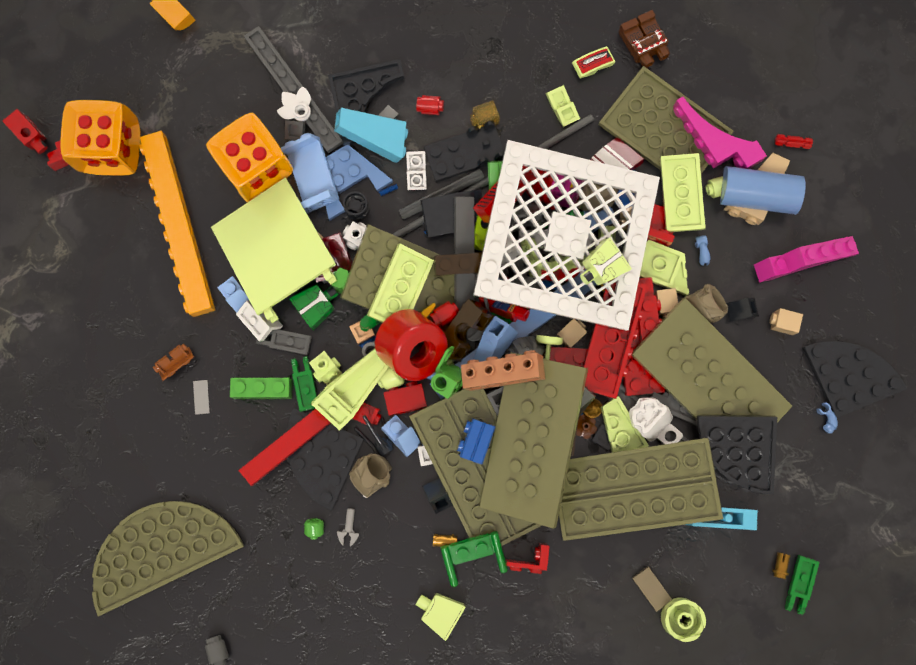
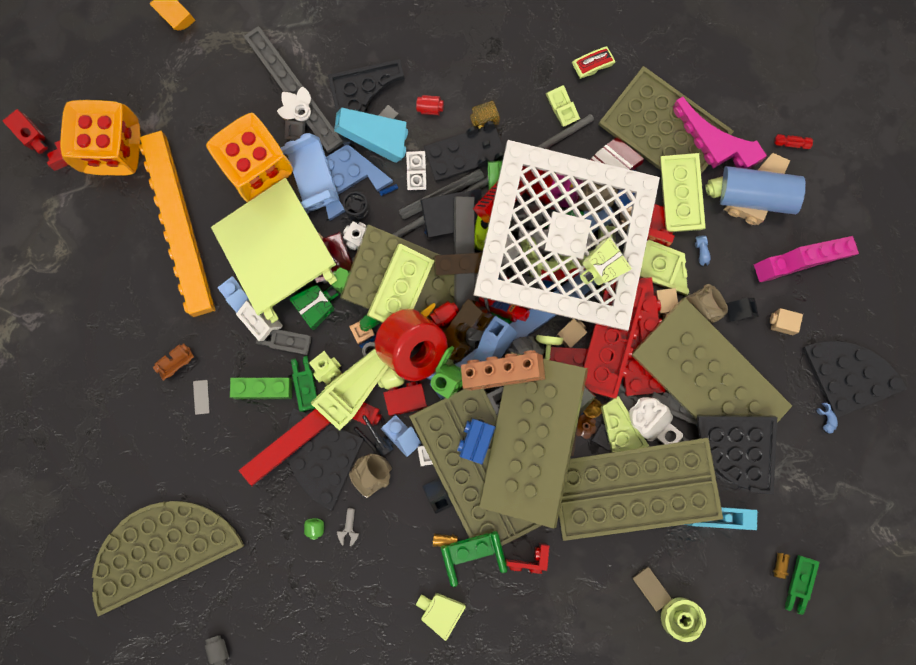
reddish brown hips [619,10,670,68] -> none

